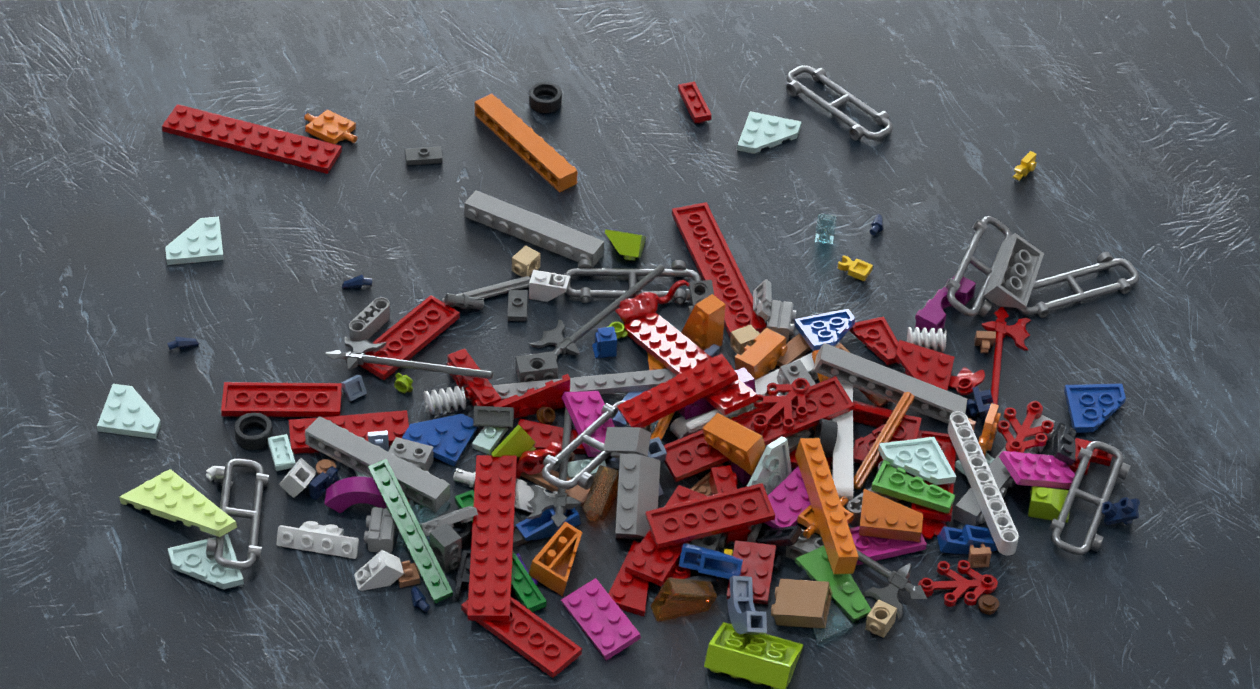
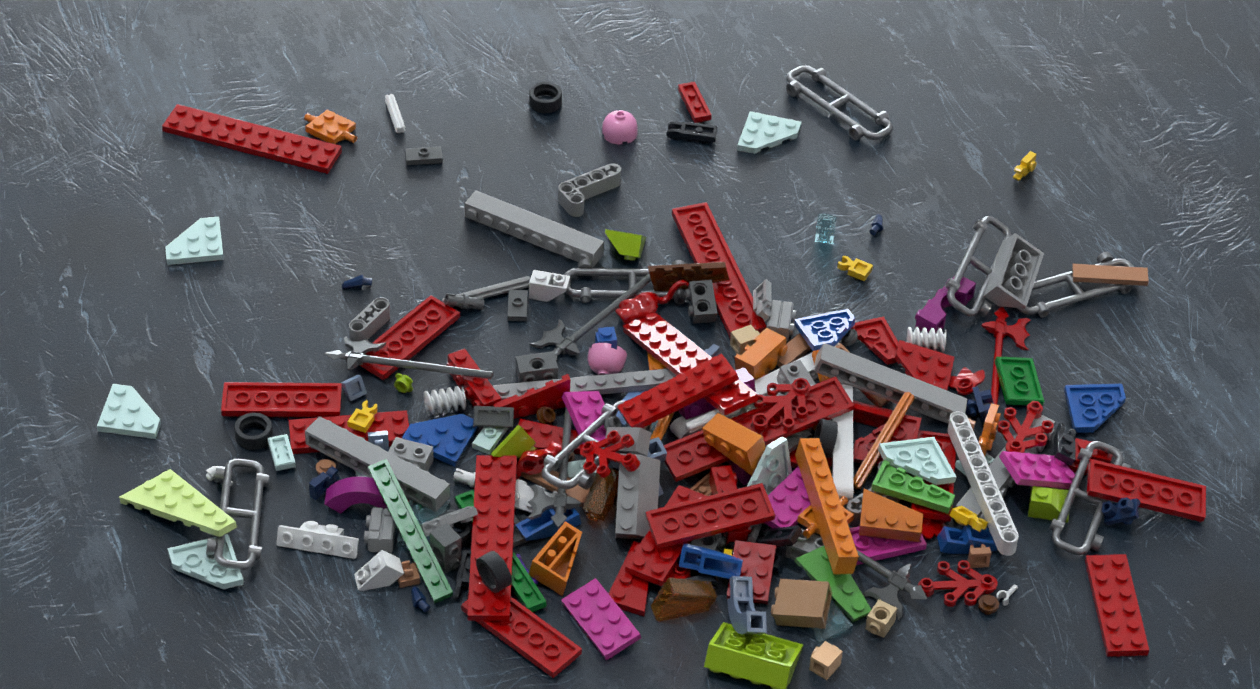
dark blue bar [167,337,199,350] -> none
white slope [279,458,316,498] -> none
orange brick [475,94,578,192] -> none
tan brick [512,246,540,277] -> none
lime plate [607,322,628,339] -> none
orange wedge [681,294,726,351] -> none
nougat tile [974,331,996,353] -> none
none -> yellow plate [347,401,377,433]
none -> white axle [385,94,405,133]
none -> black tyre [476,551,512,593]
none -> light grey beam [558,163,621,217]
none -> red plant [580,430,640,478]
none -> bright pink cylinder [588,343,627,375]
none -> bright pink cylinder [602,110,638,145]
none -> dark grey plate [604,416,622,431]
none -> reddish brown wing [648,262,729,291]
none -> black hinge [666,121,718,143]
none -> light nougat brick [809,641,843,680]
none -> dark grey plate [841,329,857,346]
none -> yellow plate [949,506,988,532]
none -> green tile [995,357,1044,406]
none -> white hand [997,585,1018,606]
none -> nougat tile [1072,264,1148,286]
none -> red plate [1085,554,1149,657]
none -> red plate [1087,459,1206,522]

